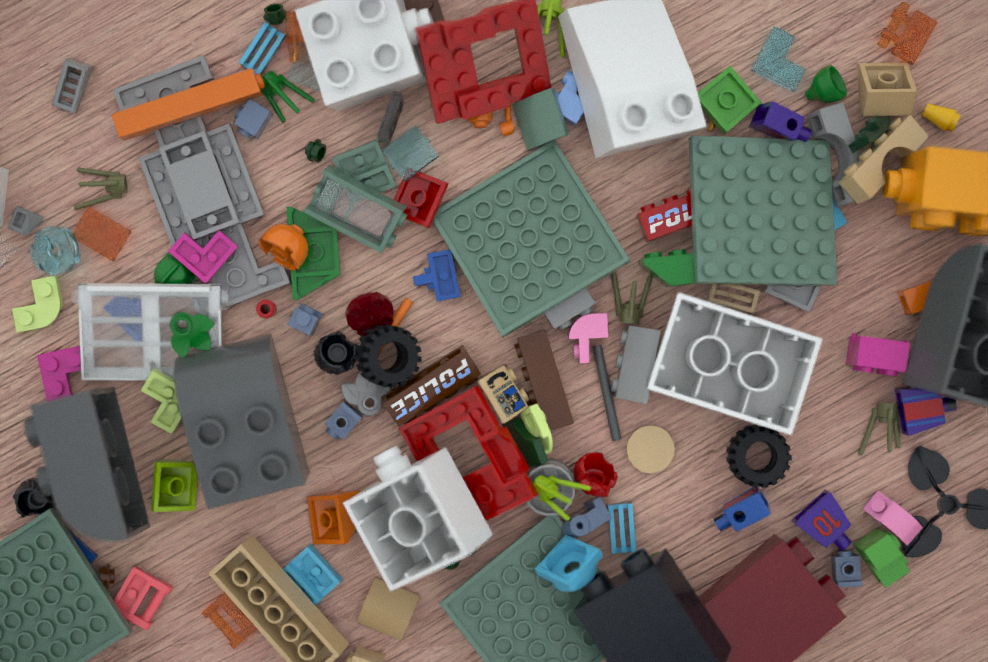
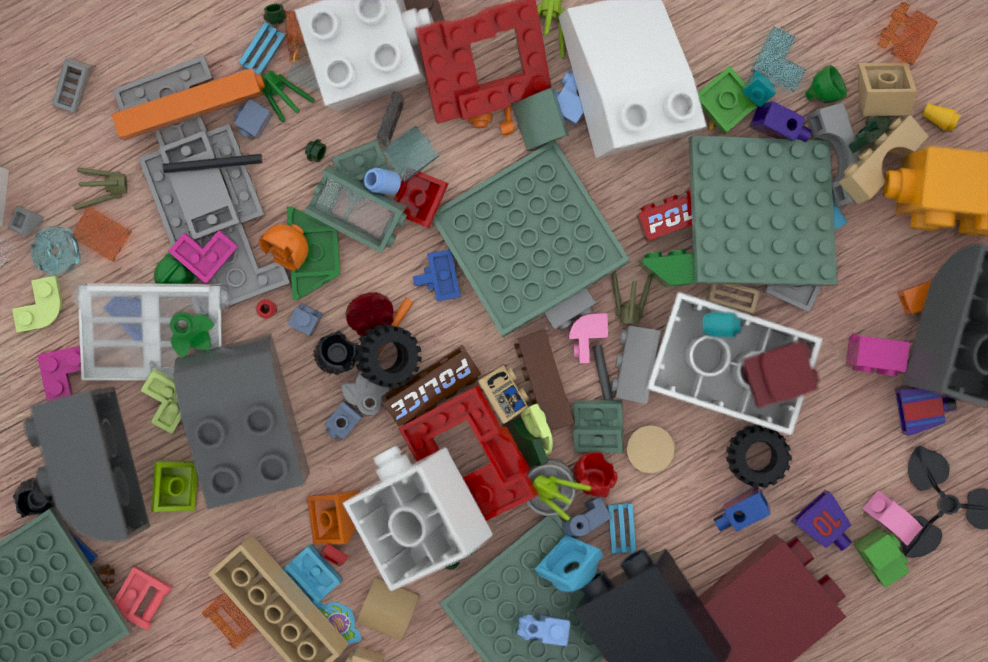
sand blue brick [831,550,862,587] -> none
olive plant [858,402,901,456] -> none
none -> black bar [163,154,263,174]
none -> sticker [316,602,362,644]
none -> red tile [320,543,348,567]
none -> light blue brick [364,168,401,195]
none -> light blue brick [517,614,570,646]
none -> sand green slope [573,400,624,453]
none -> teal brick [703,312,742,338]
none -> dark red brick [741,341,820,408]
none -> teal bracket [742,71,776,107]

